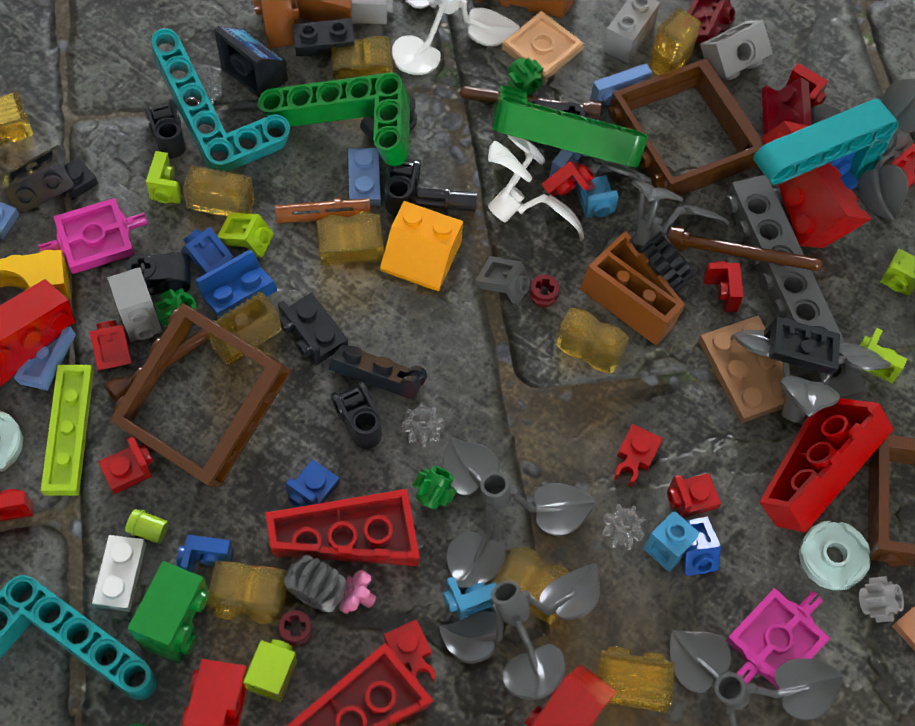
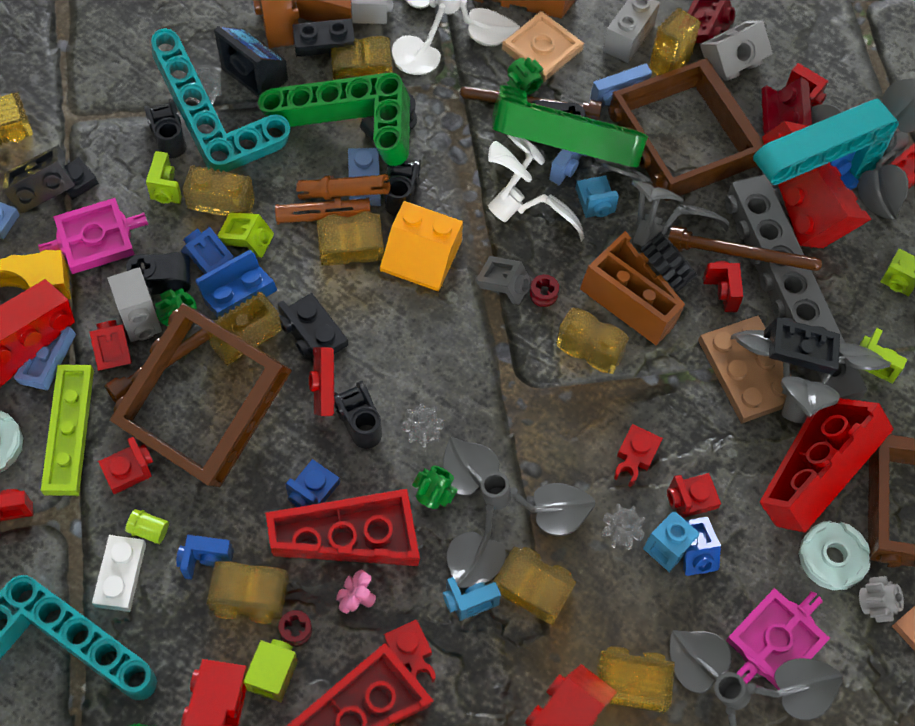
green brick [127,561,209,664] -> none
dark grey gear [284,556,348,612] -> none
black plate [329,344,427,398] -> none
black axle [415,187,477,212] -> none
dark grey plant [440,563,600,700] -> none
red bracket [541,161,596,196] -> none
none -> dark orange pin [296,174,390,201]
none -> red plate [308,347,334,416]

